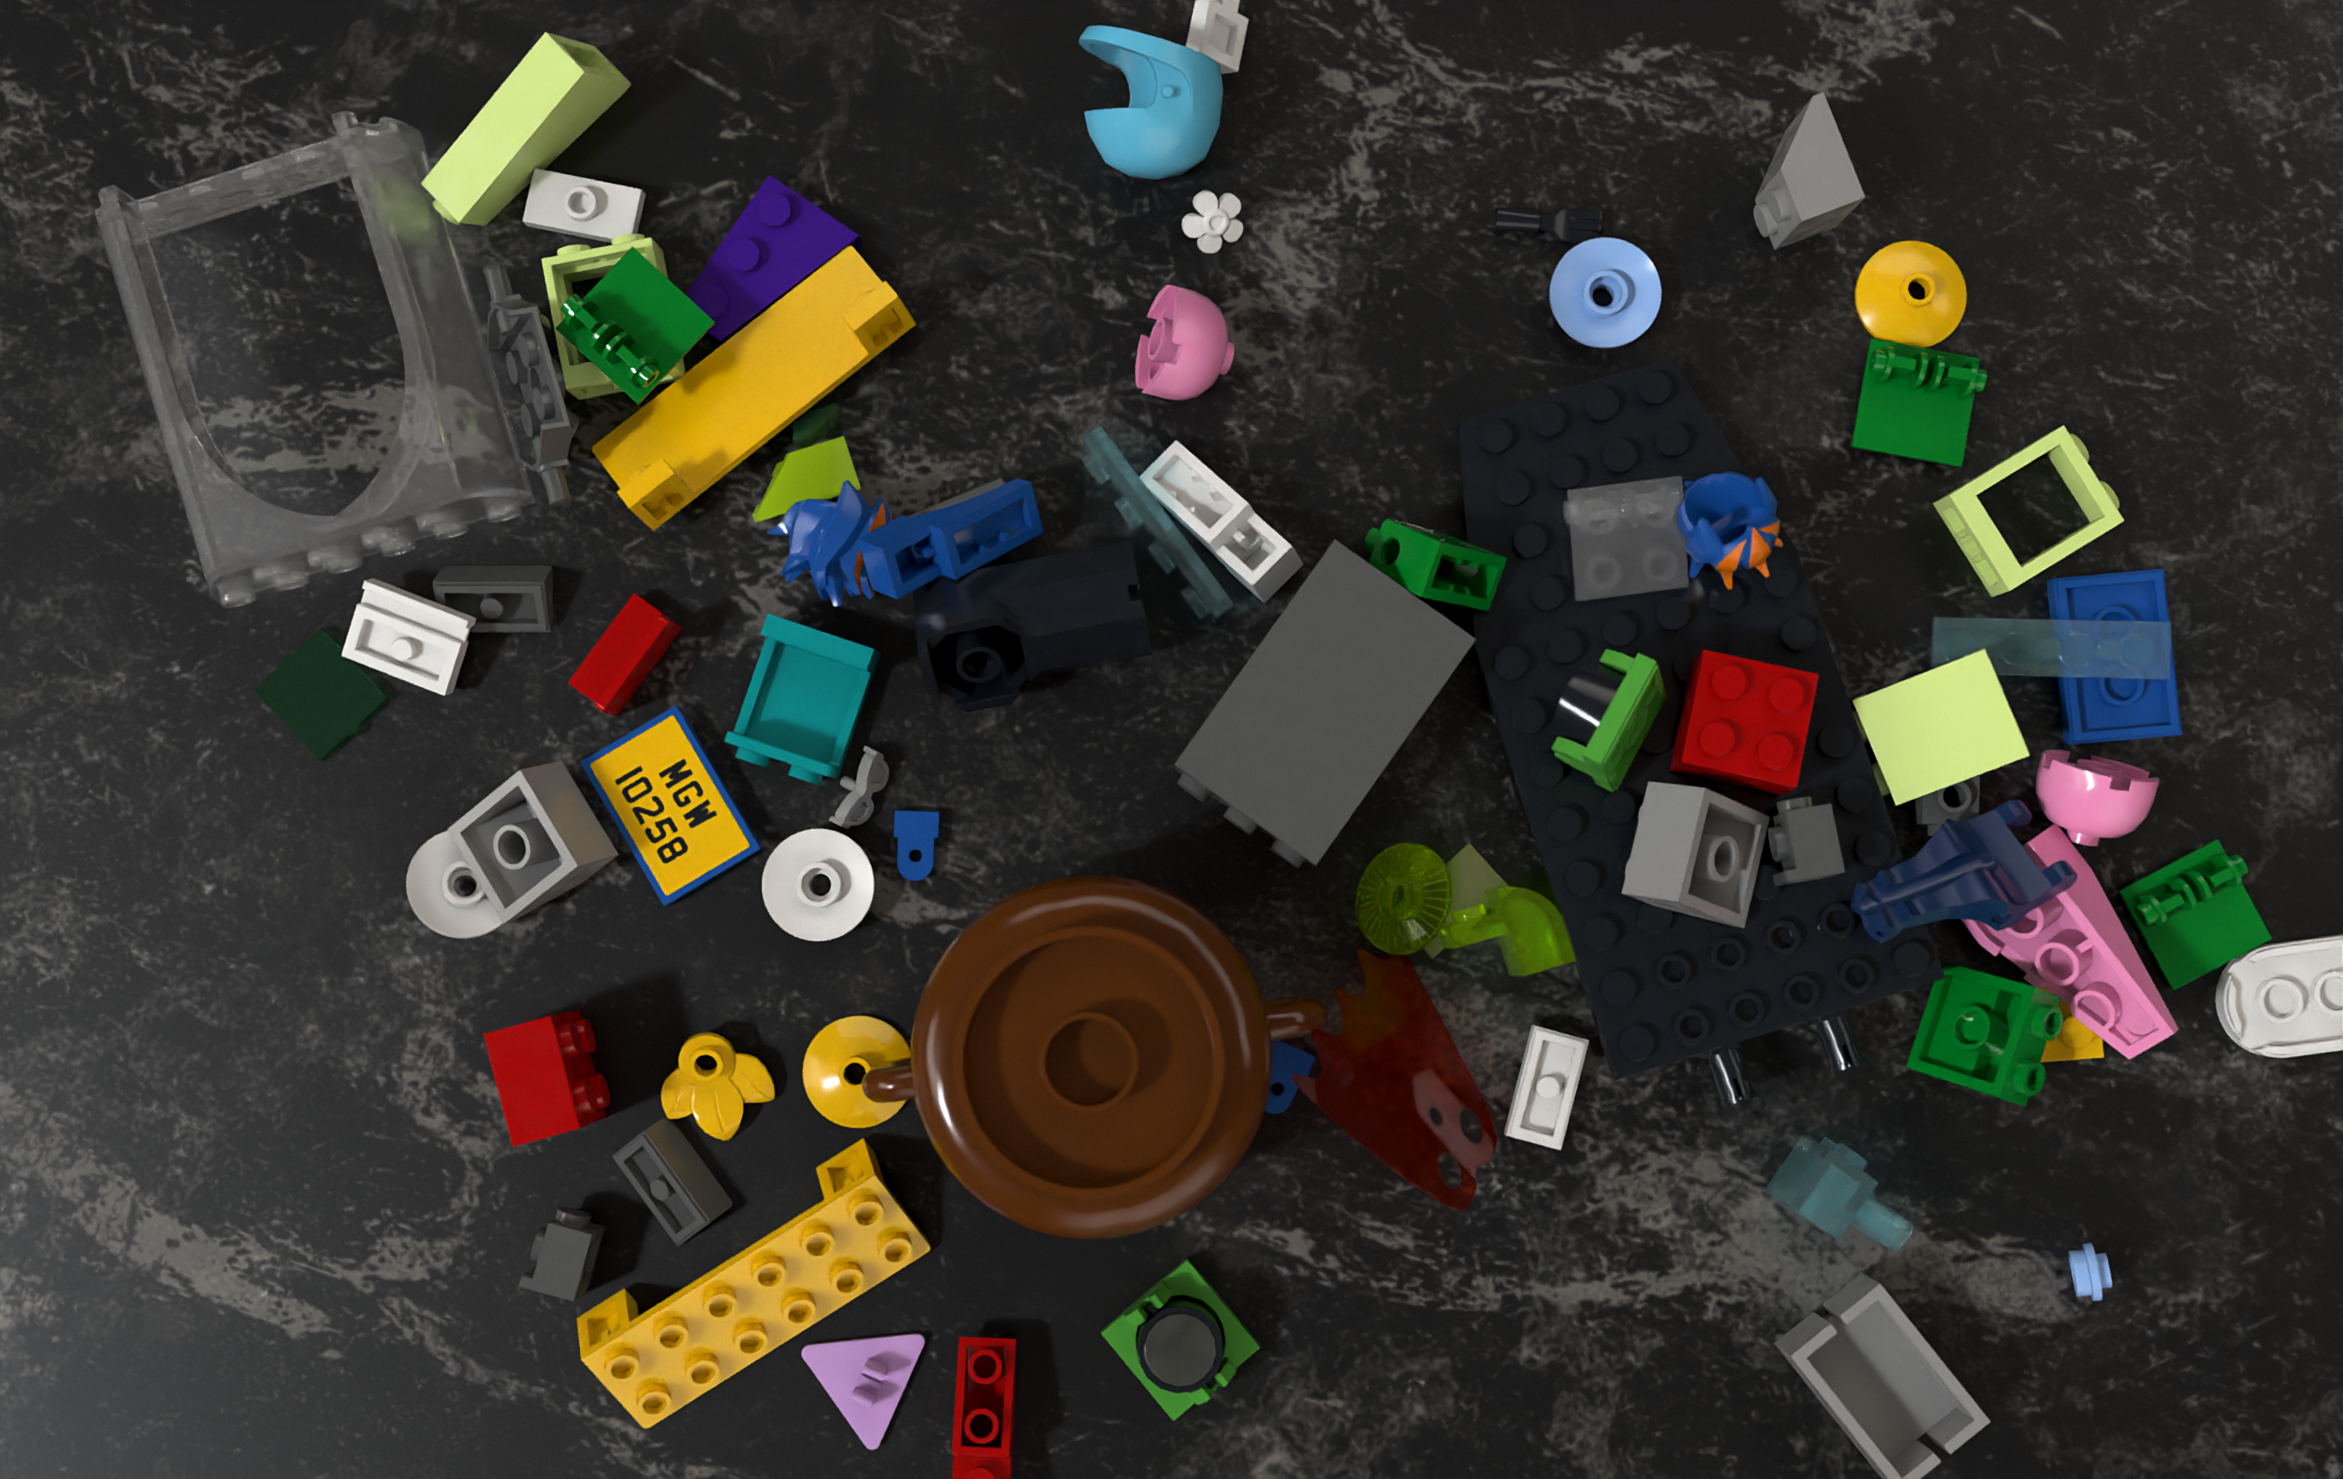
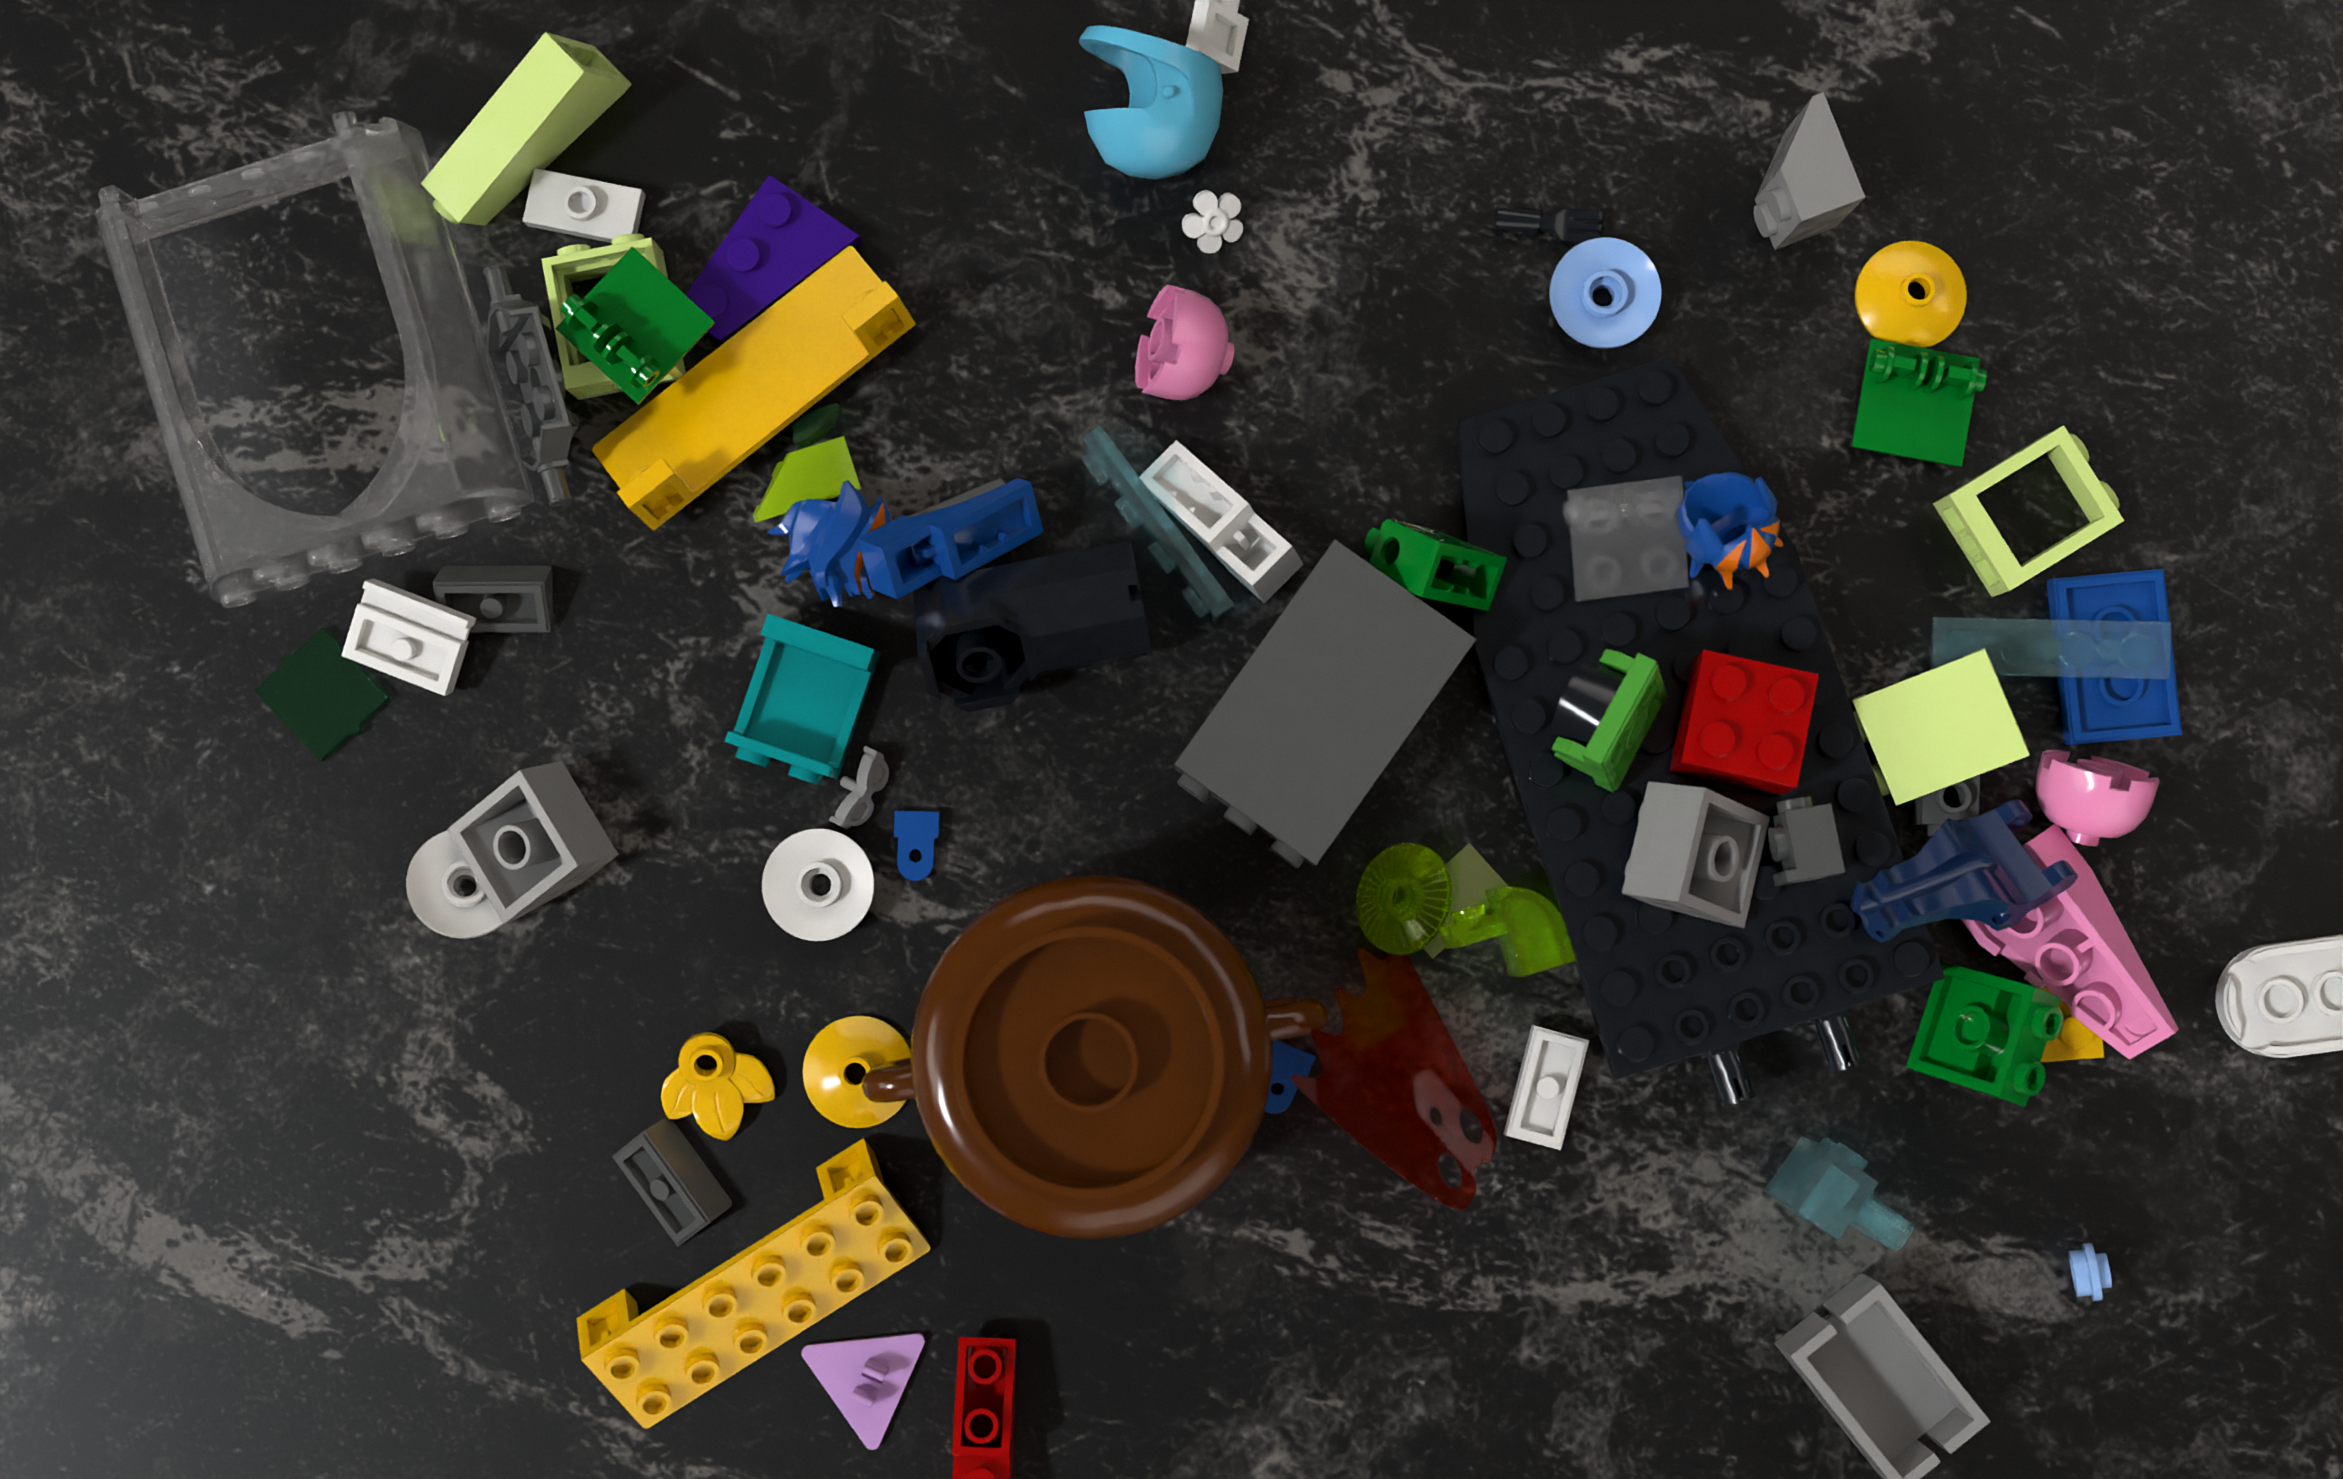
red brick [483,1009,610,1147] -> none
dark grey brick [519,1207,605,1302] -> none
red panel [568,593,683,717] -> none
yellow tile [580,705,763,906] -> none
piece [1101,1257,1260,1421] -> none
green hinge [2118,839,2272,991] -> none

